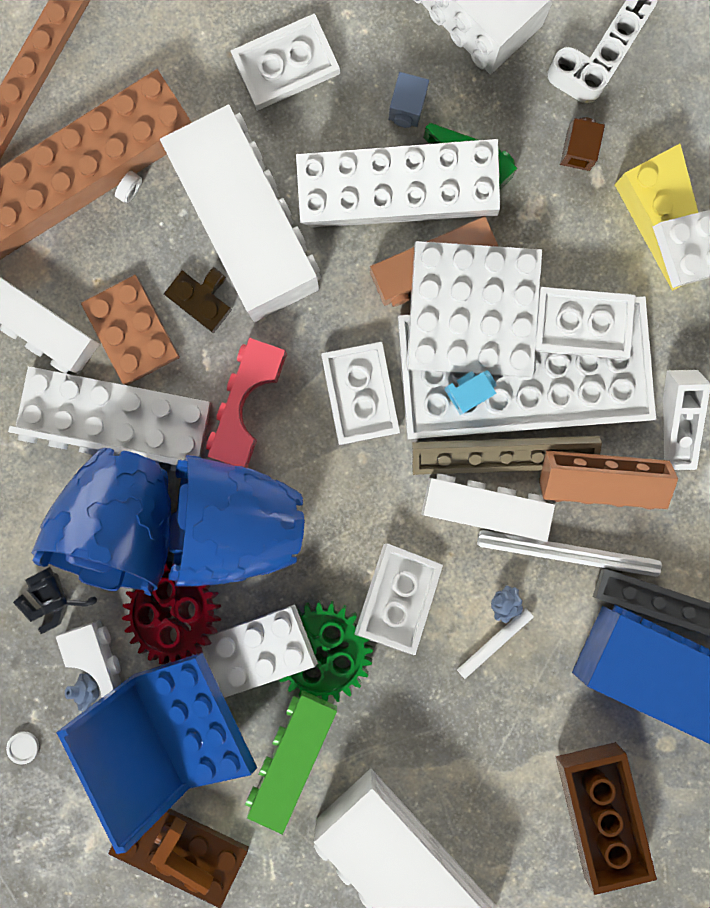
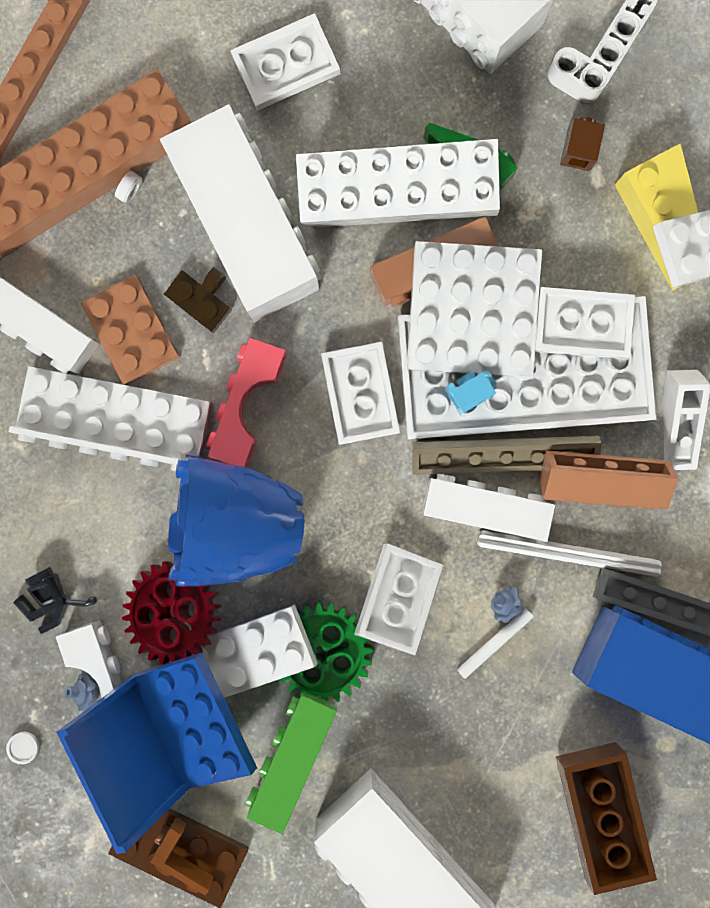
blue piece [31,448,171,596] -> none
sand blue brick [388,72,429,128] -> none

